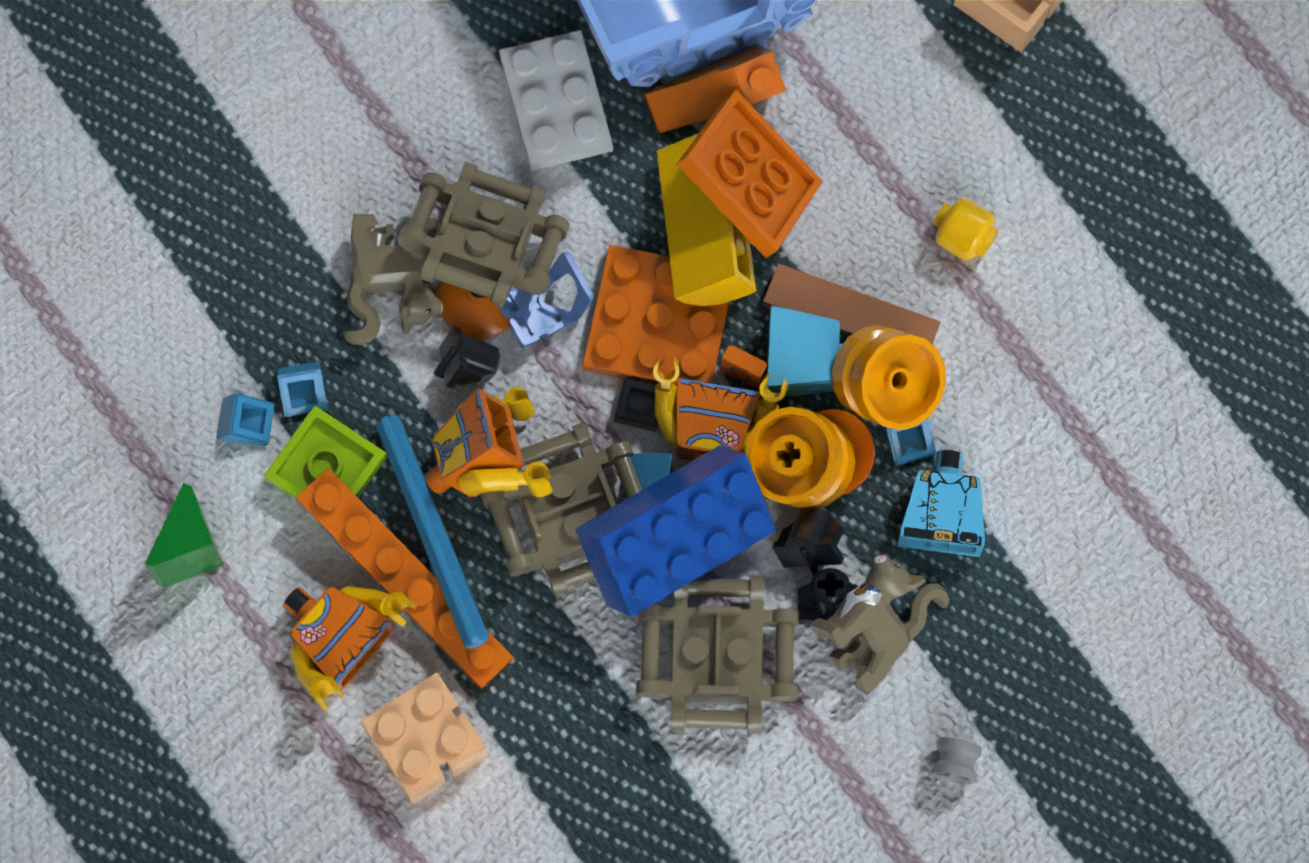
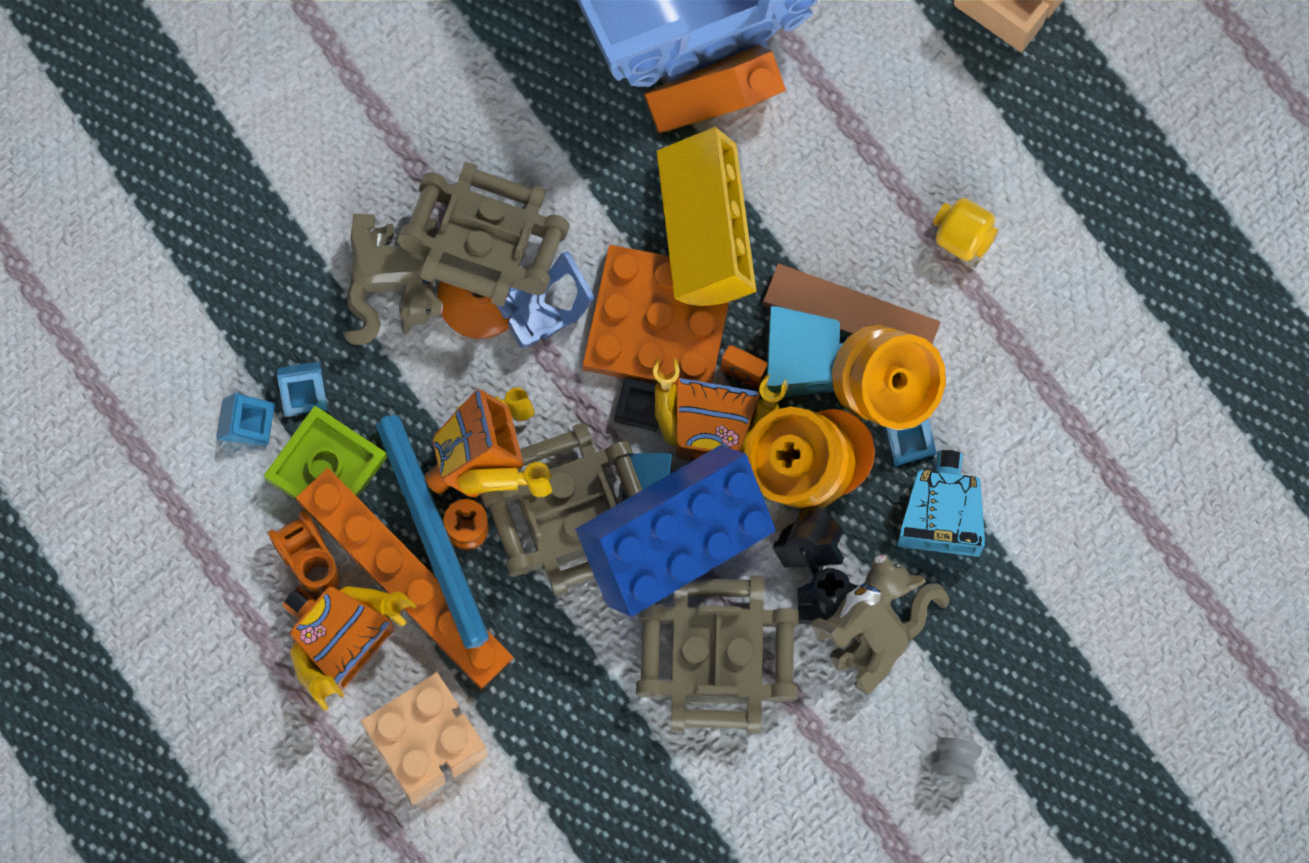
green slope [145,483,224,587] -> none
black piece [433,326,501,389] -> none
white plate [499,30,613,171] -> none
orange plate [677,89,823,258] -> none
none -> orange piece [266,509,340,598]
none -> orange wheel [443,499,489,550]

